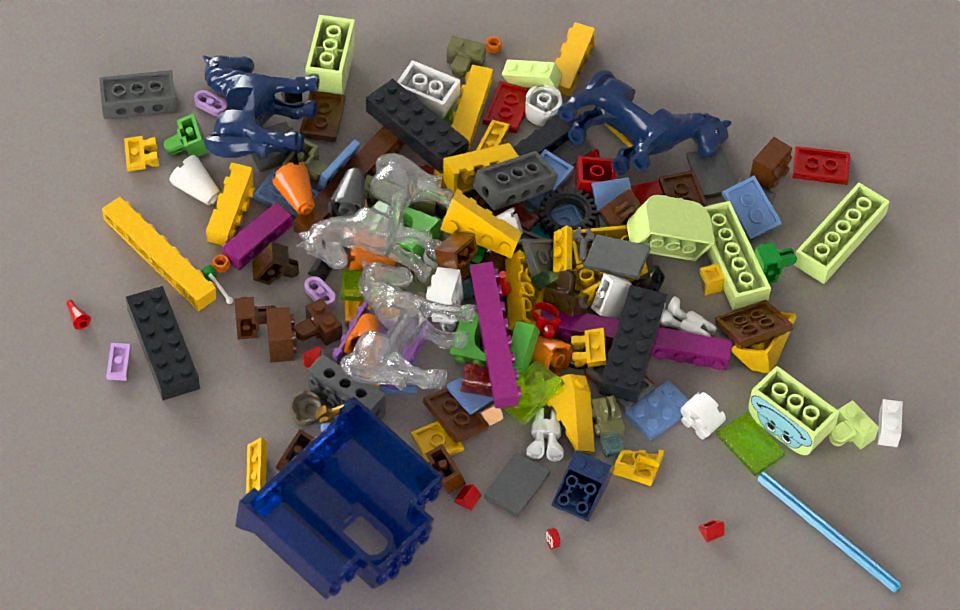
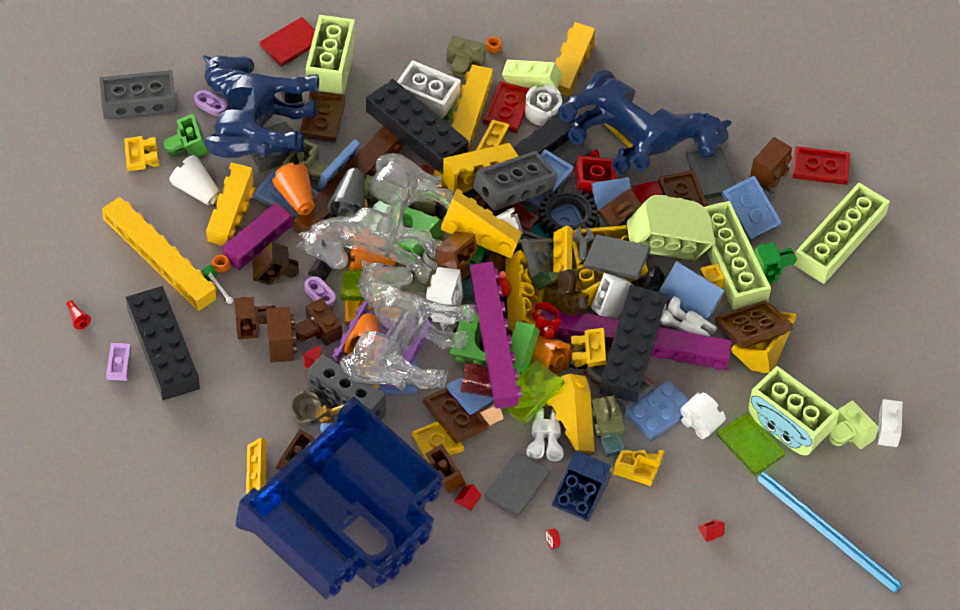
none -> red tile [260,17,315,67]
none -> medium blue tile [659,261,725,321]

